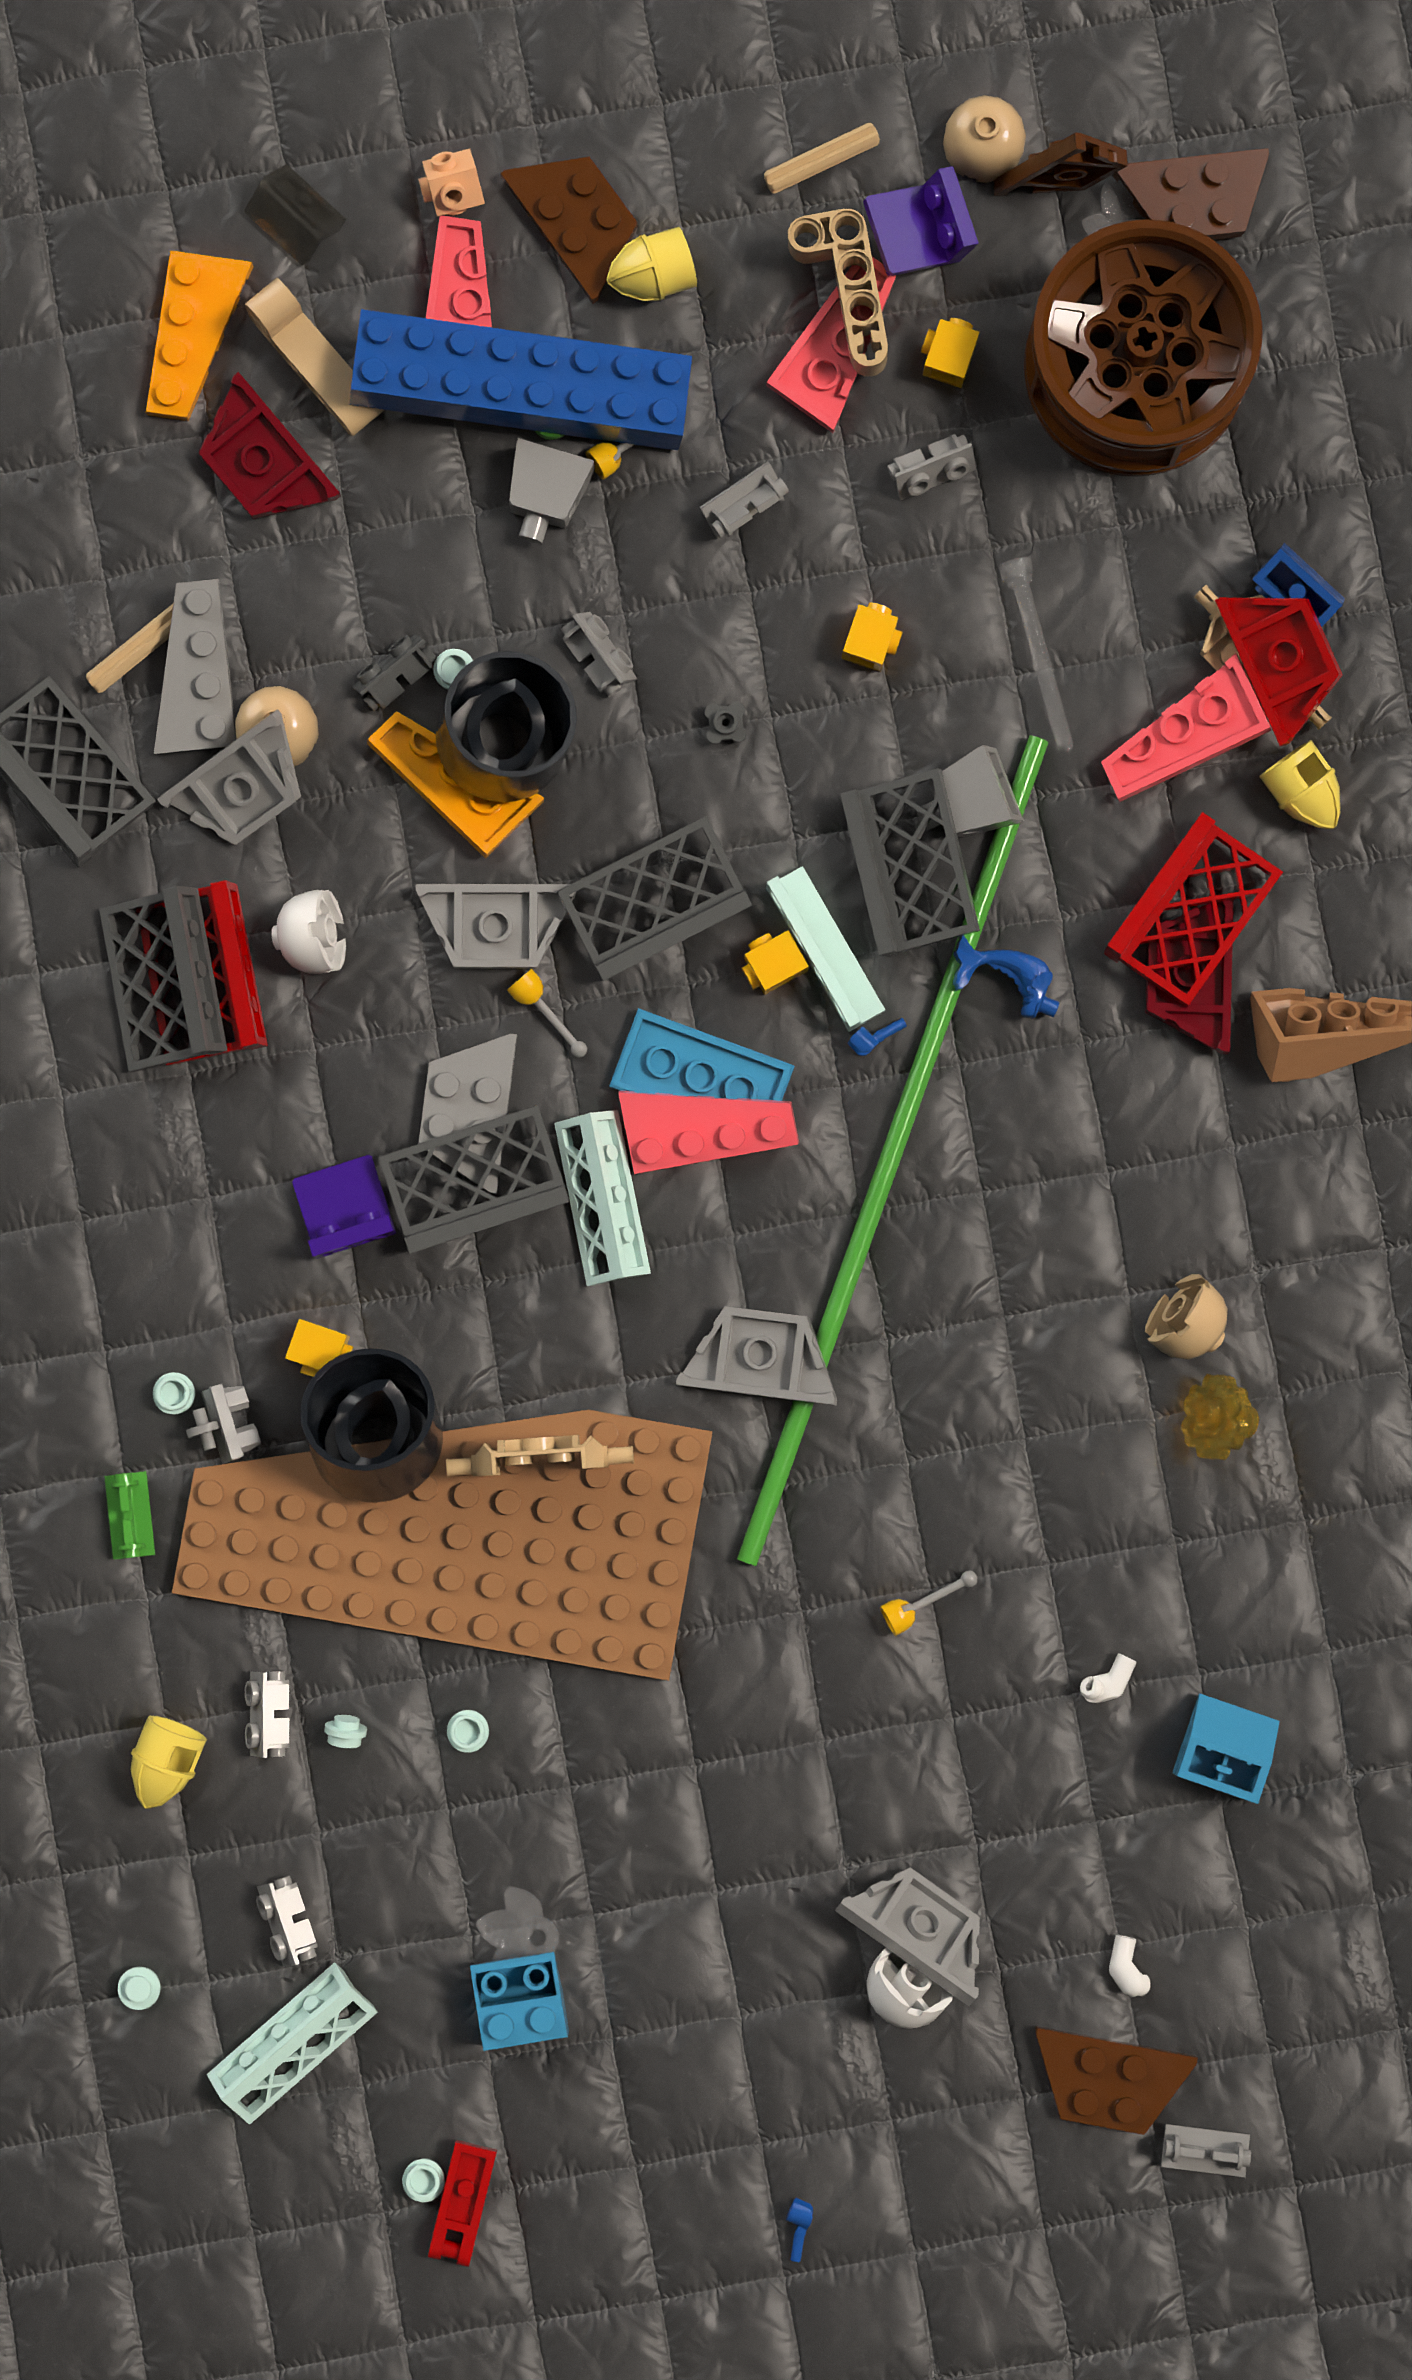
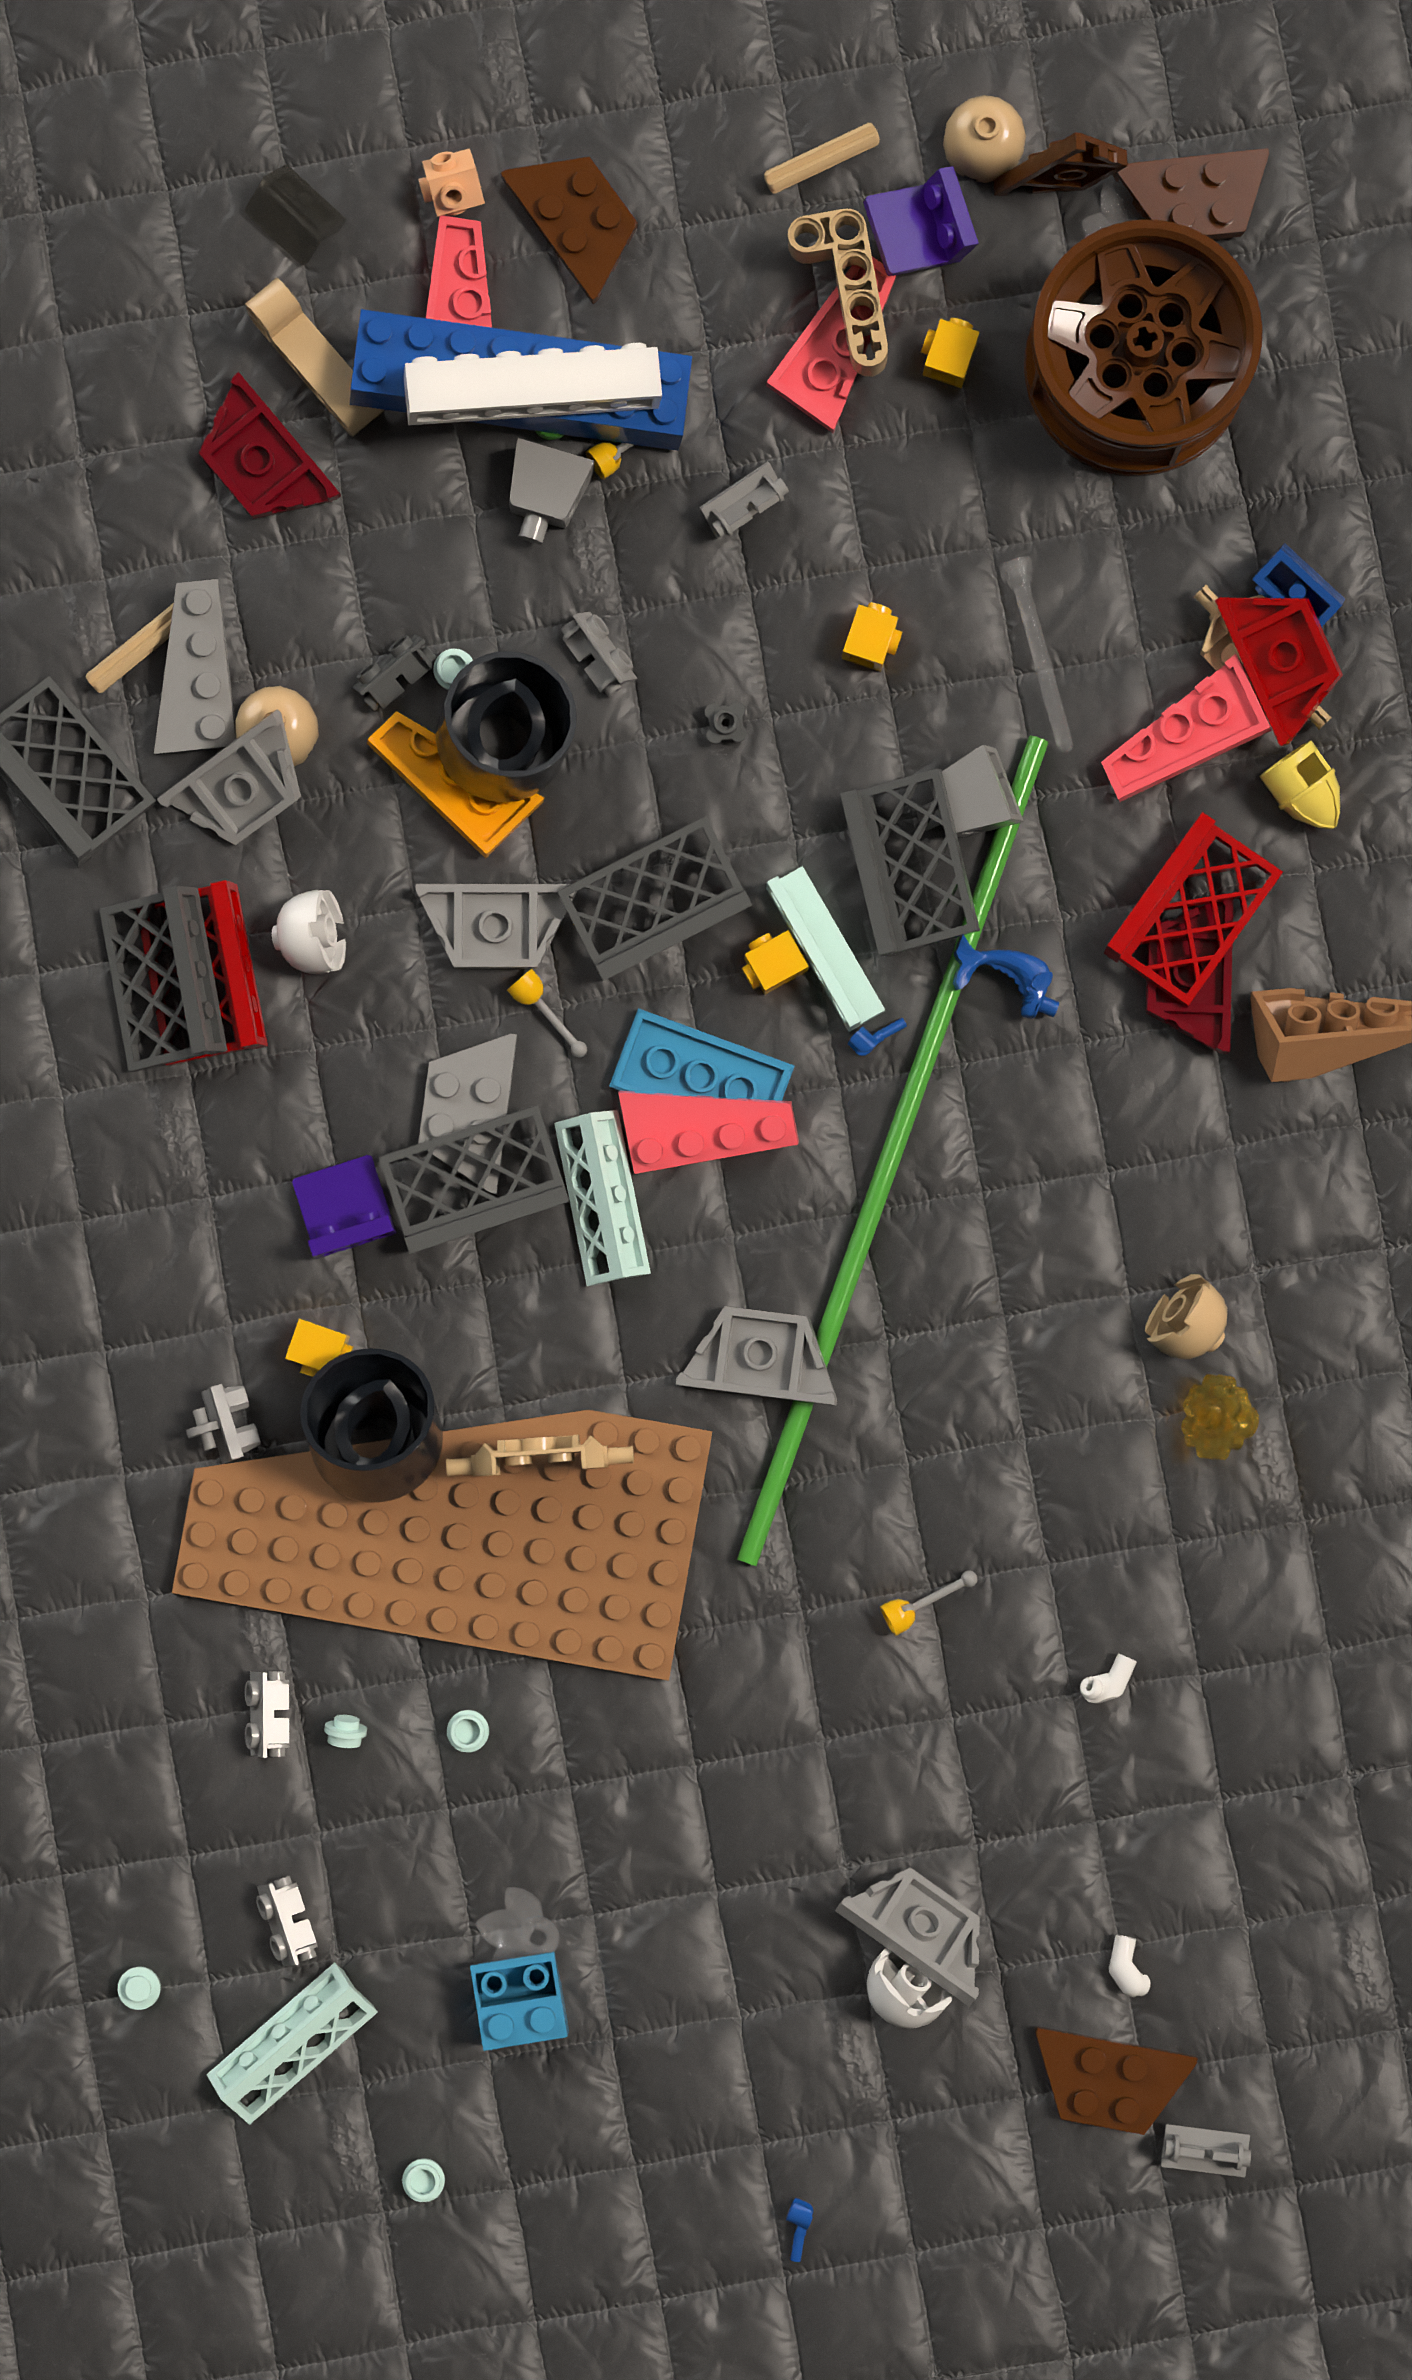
bright green hinge [104,1471,156,1560] -> none
light yellow helmet [130,1716,207,1809] -> none
light orange wing [146,251,254,421] -> none
light aqua plate [153,1372,195,1414] -> none
red plate [428,2140,497,2267] -> none
light yellow helmet [606,227,697,301] -> none
light grey hinge [887,434,976,500] -> none
dark azure slope [1172,1693,1280,1804] -> none
none -> white brick [404,343,662,425]

